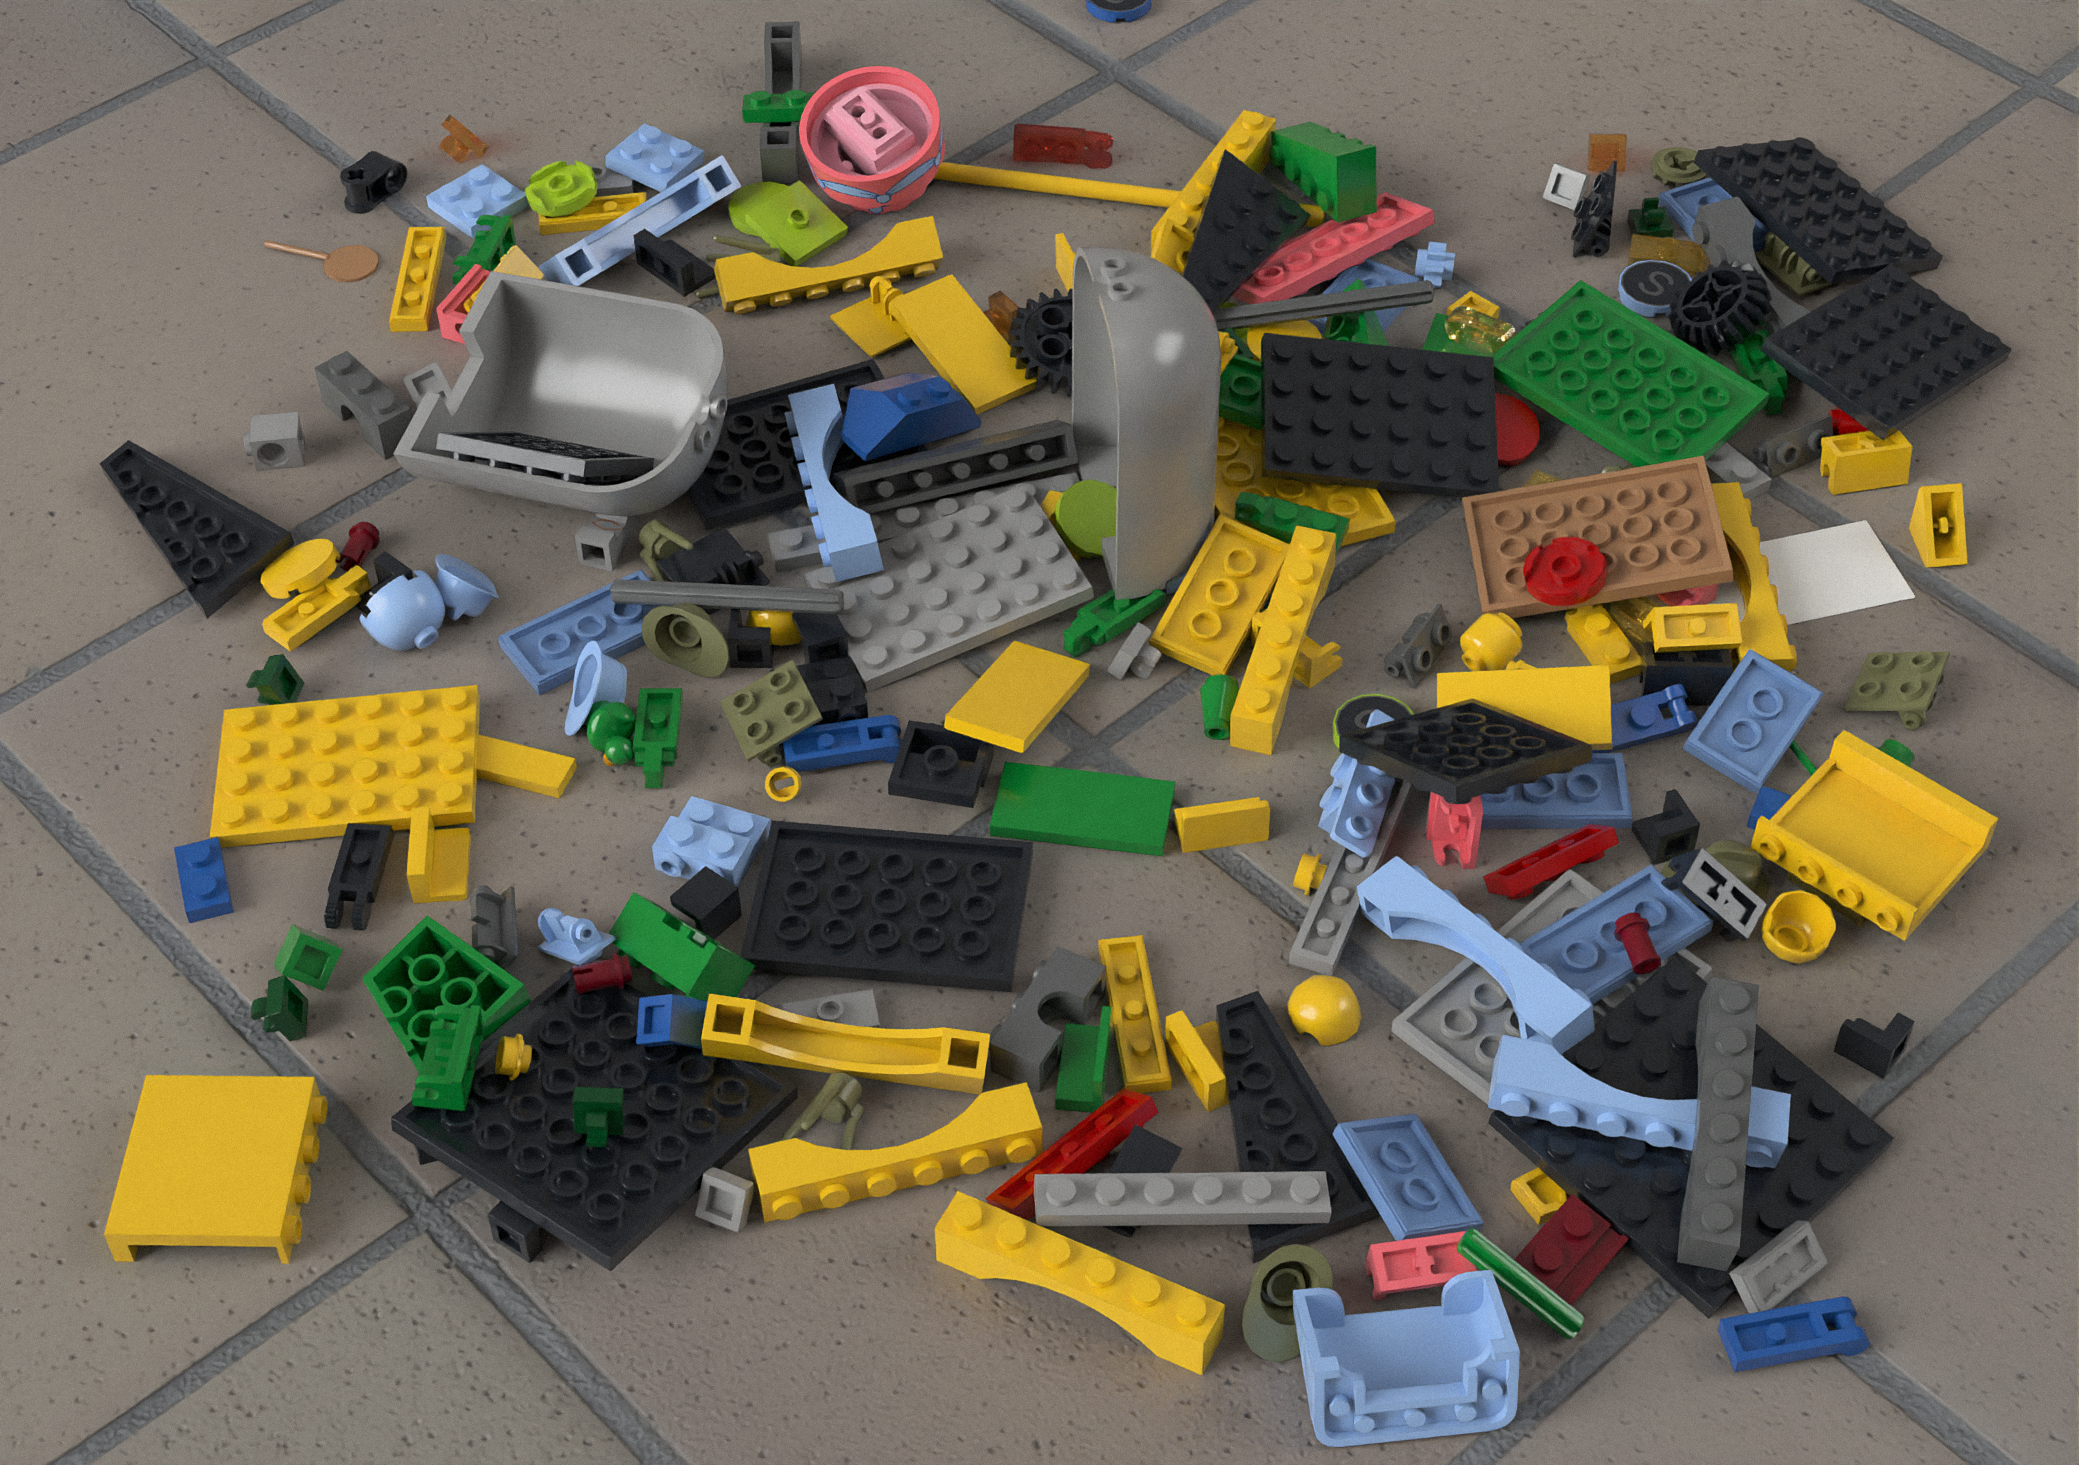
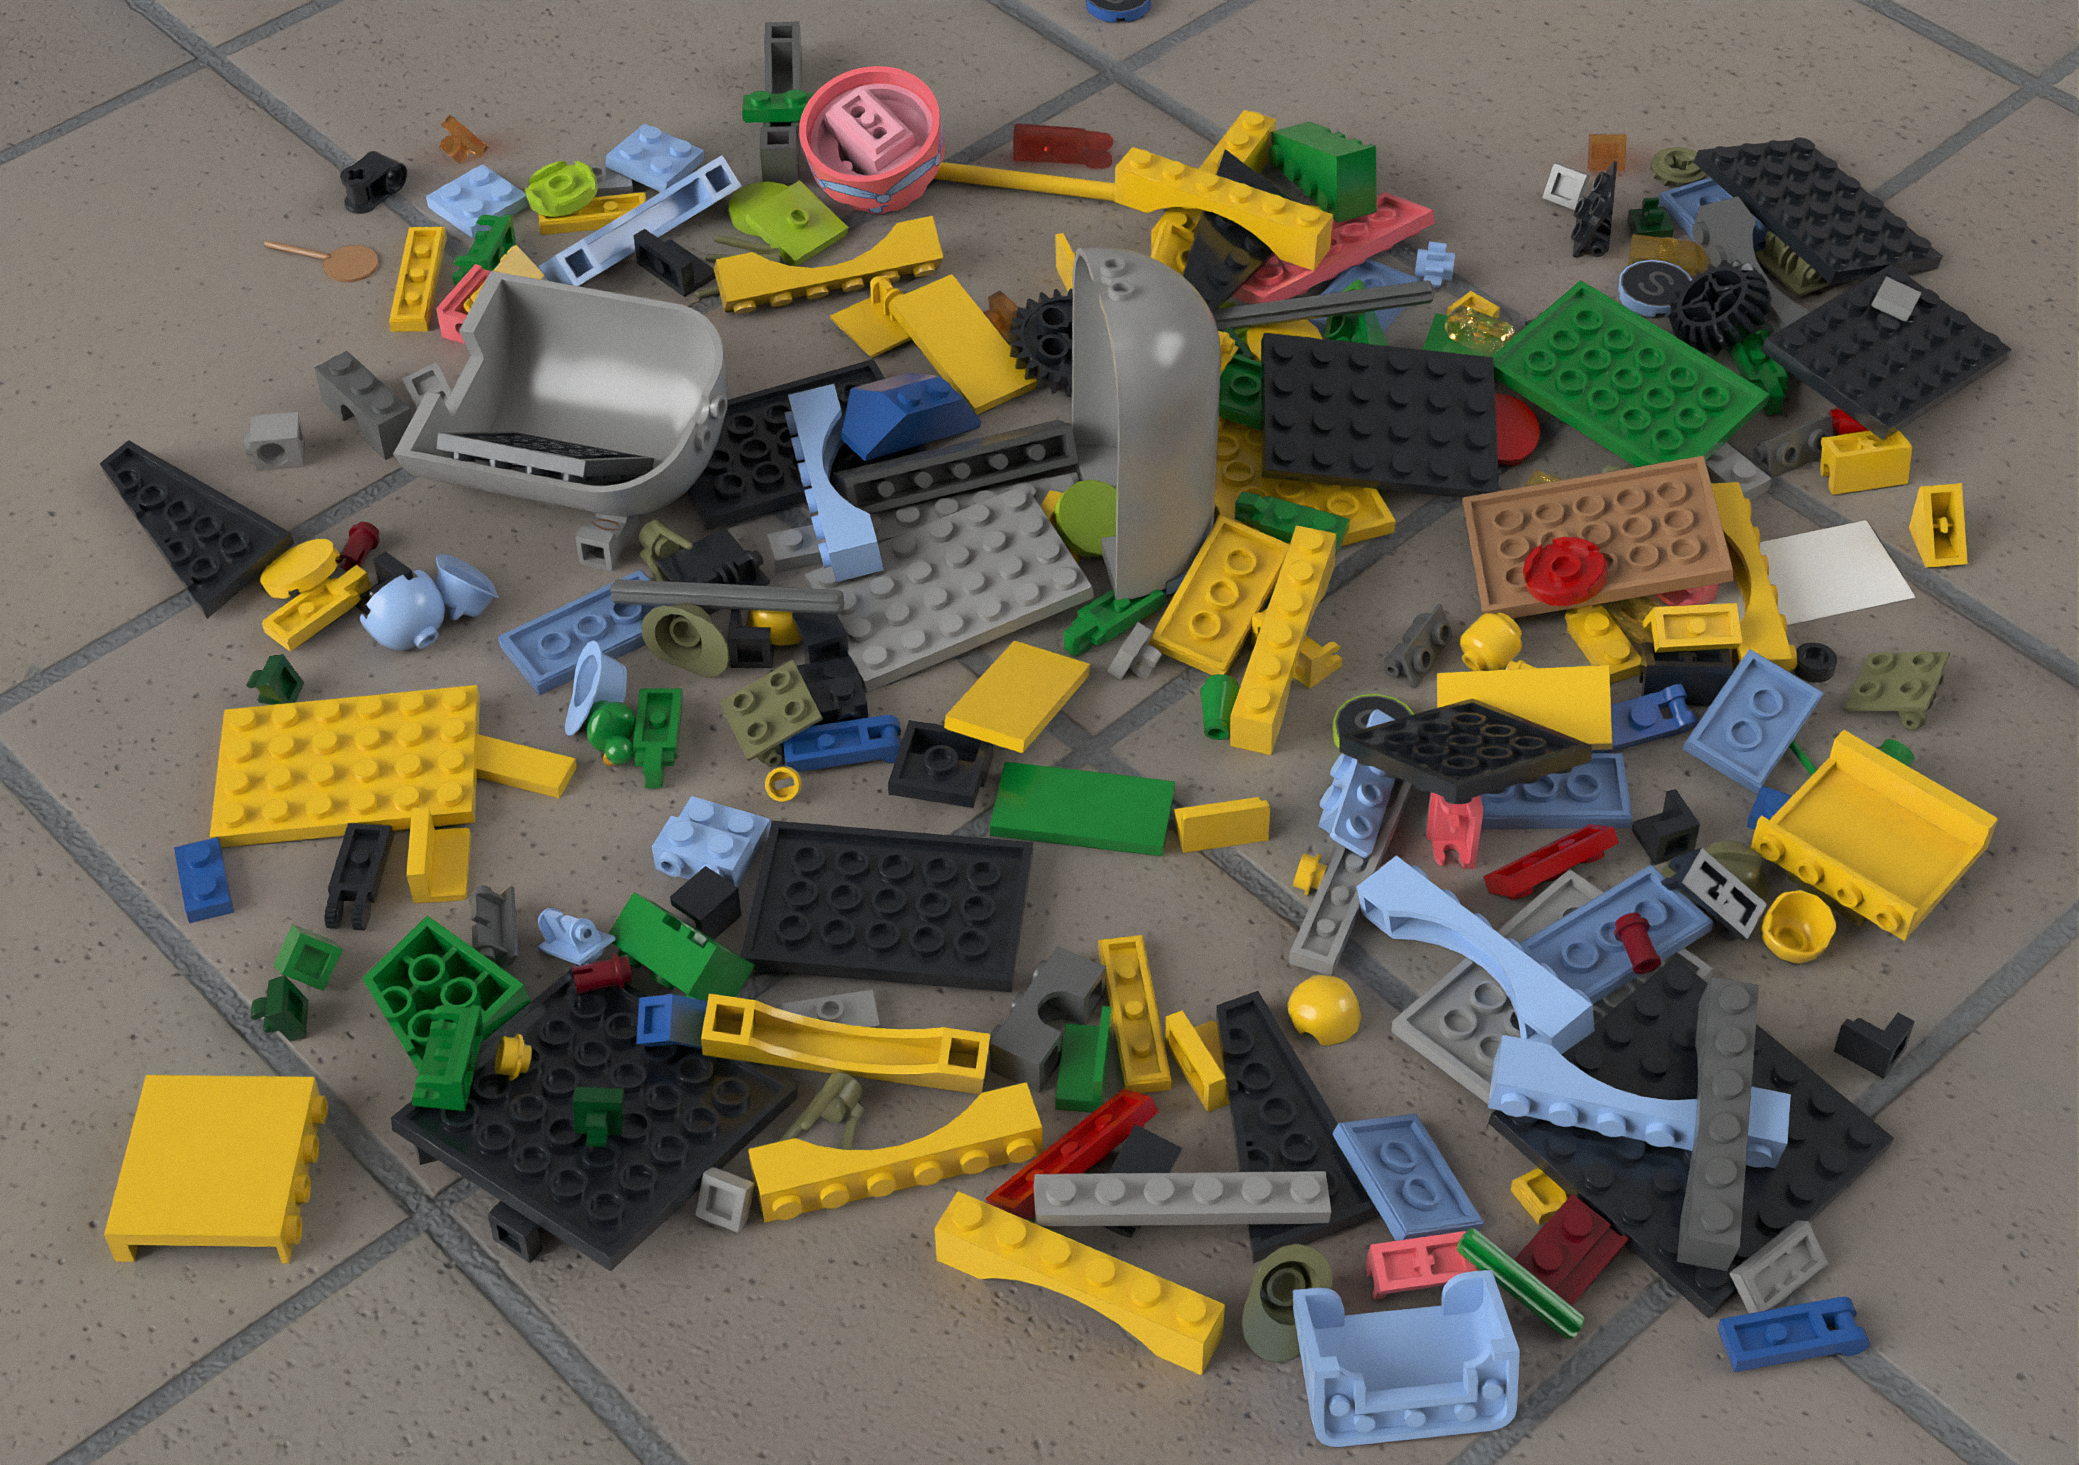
none -> yellow arch [1115,147,1333,271]
none -> black tile [1794,642,1837,683]
none -> light grey tile [1872,277,1921,322]

